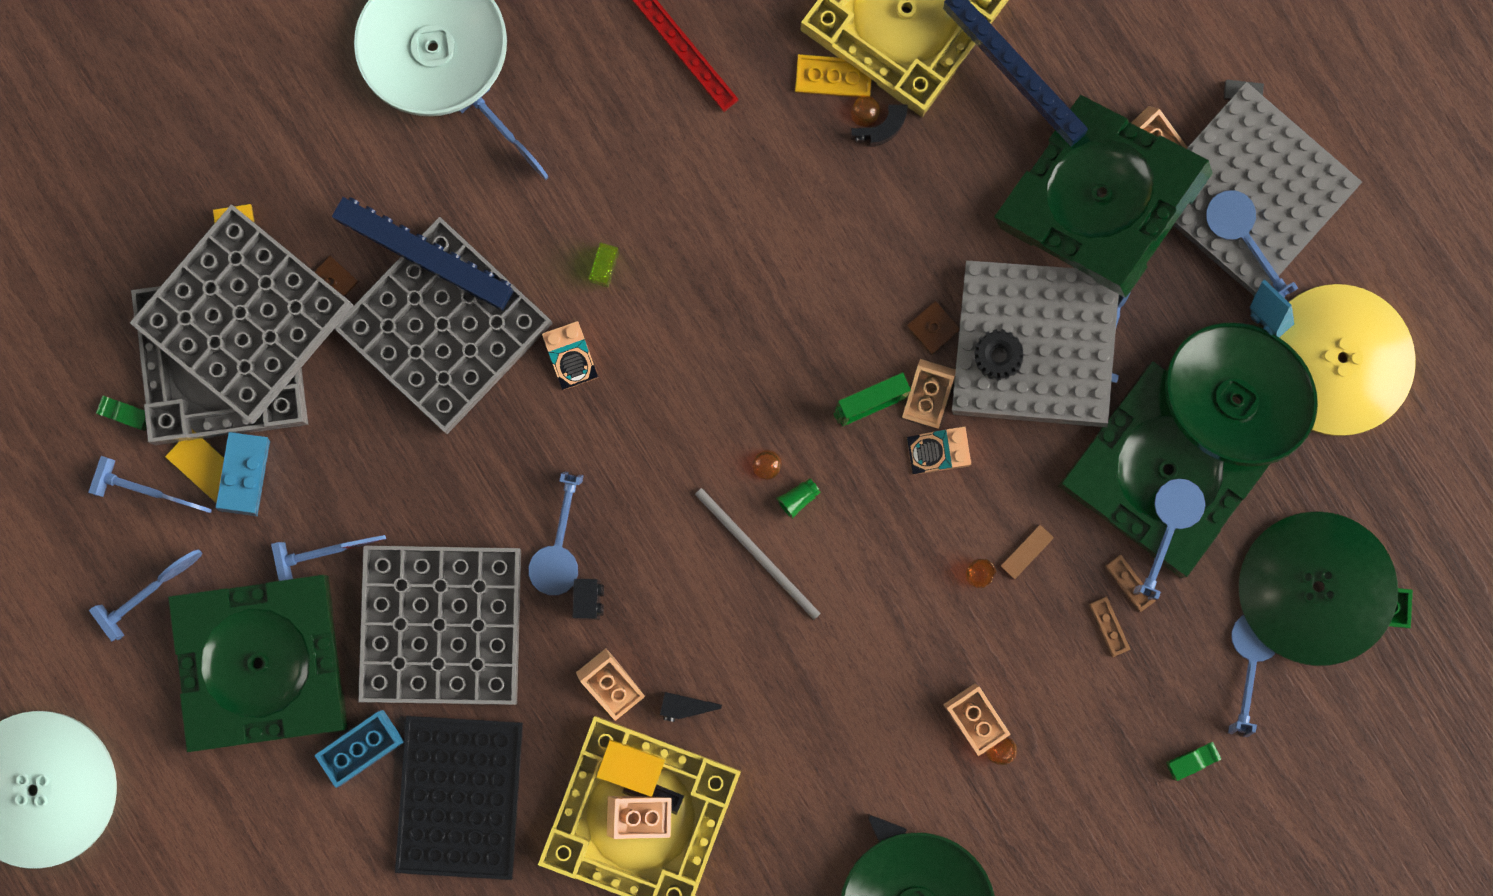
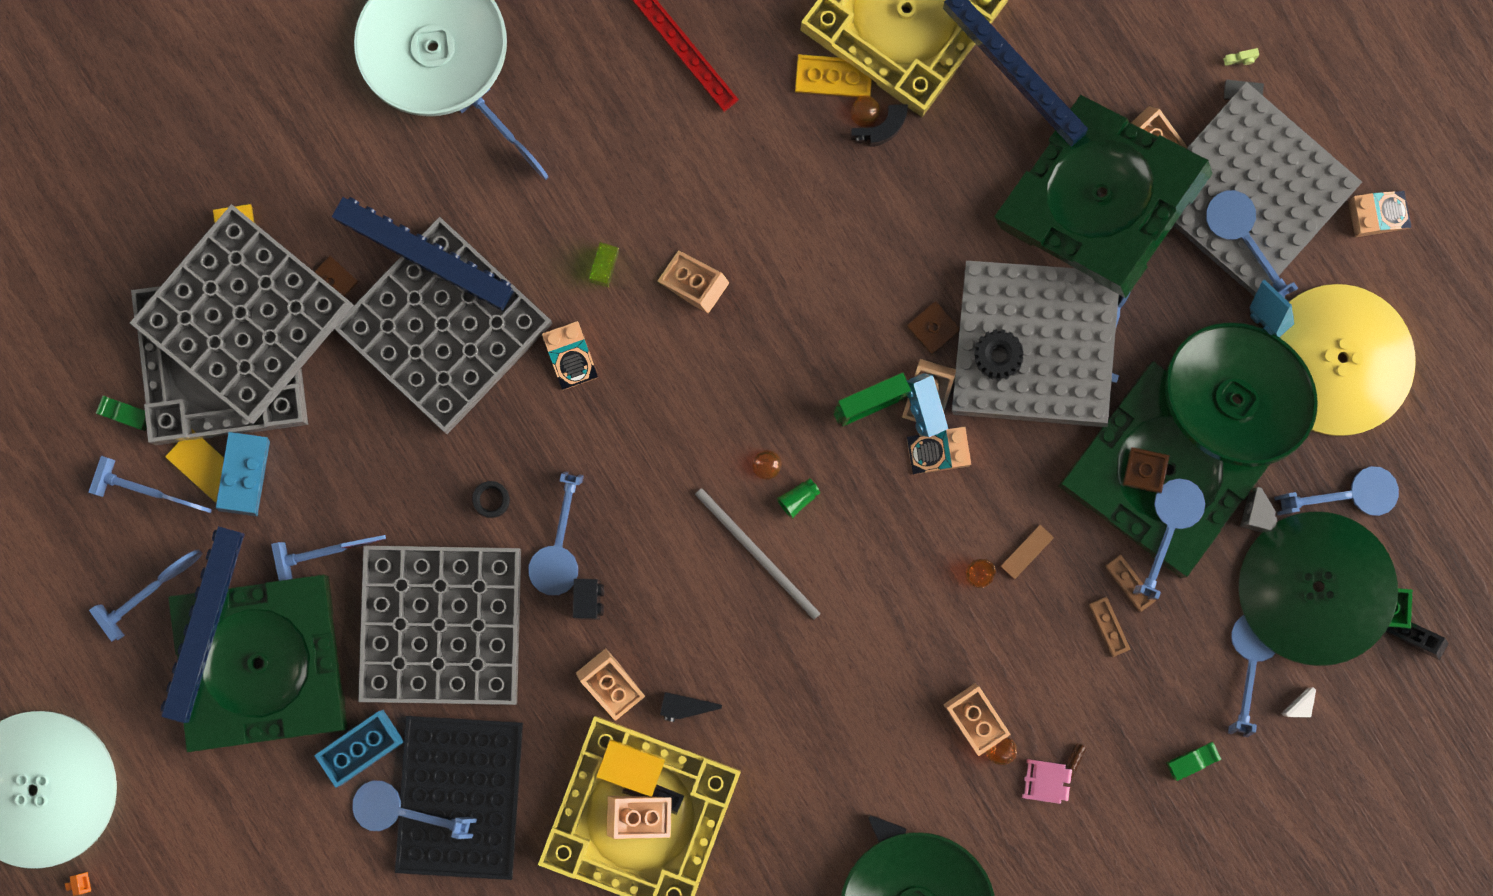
none -> orange tile [65,872,91,896]
none -> dark blue brick [161,526,245,723]
none -> medium blue piece [352,781,477,839]
none -> black tyre [472,481,510,518]
none -> light nougat slope [658,250,729,313]
none -> brick [907,373,948,437]
none -> bright pink plate [1022,759,1072,804]
none -> reddish brown axle [1066,743,1086,780]
none -> reddish brown plate [1123,447,1170,494]
none -> yellowish green plate [1223,48,1259,66]
none -> light grey slope [1240,487,1277,533]
none -> medium blue piece [1274,466,1399,516]
none -> white slope [1281,687,1316,717]
none -> slope [1348,191,1412,237]
none -> black slope [1385,622,1449,660]

